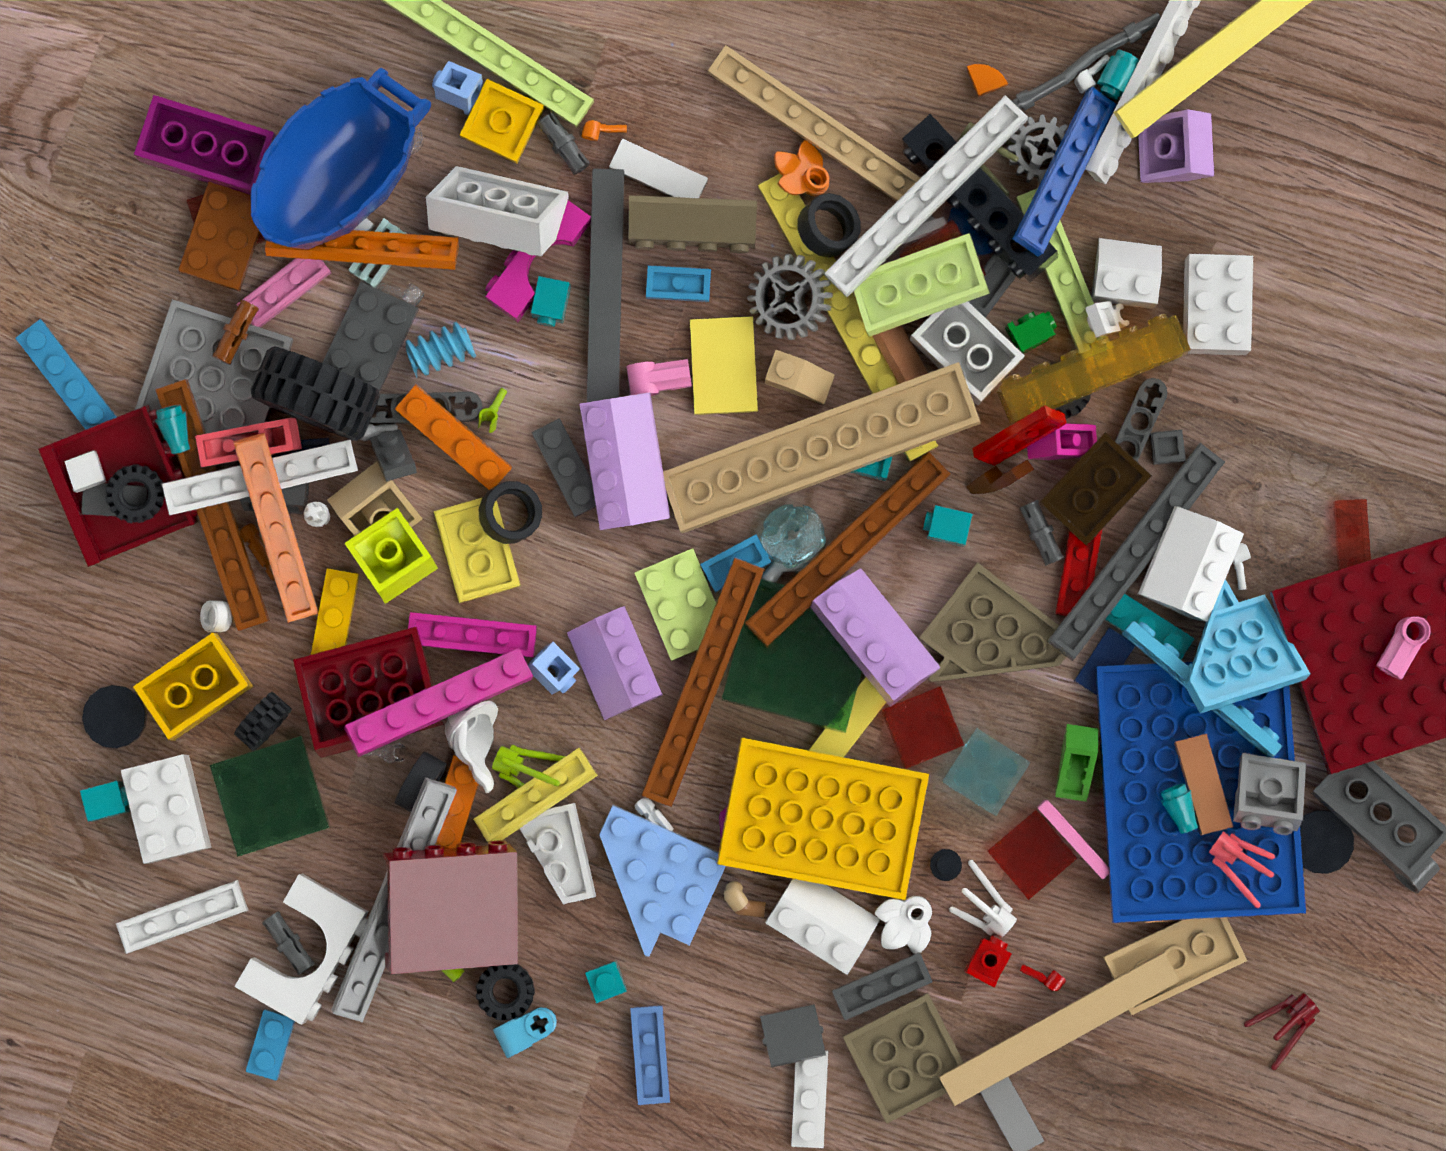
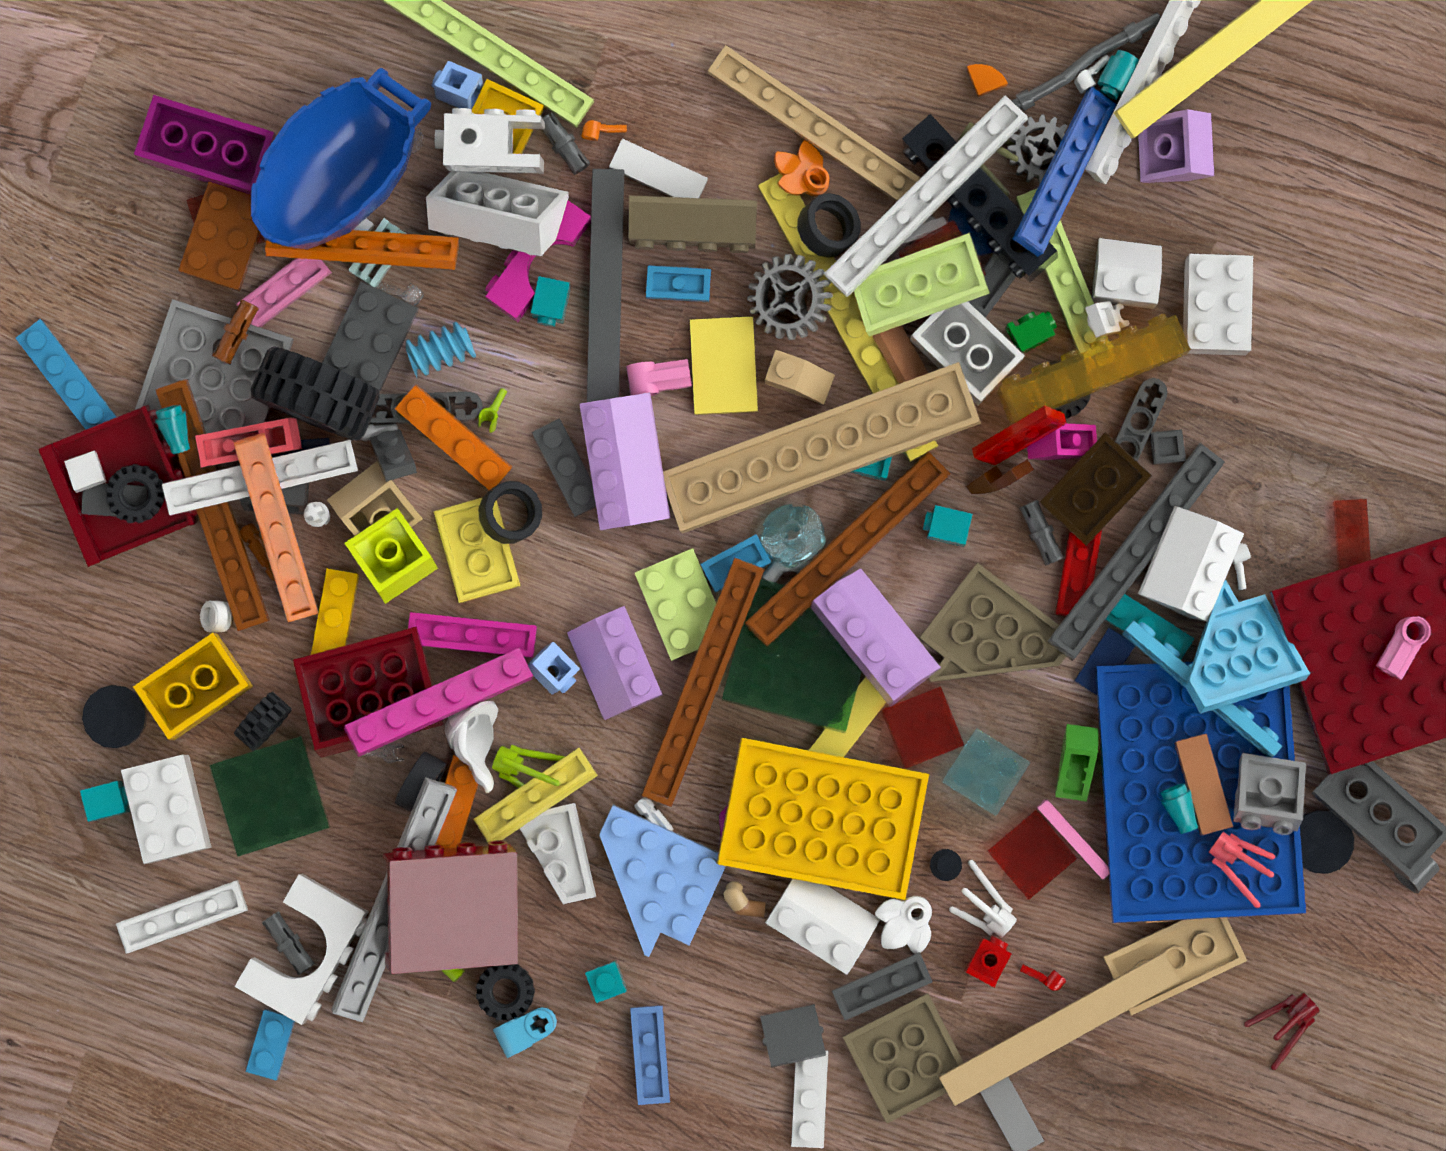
none -> white torso [435,108,545,174]

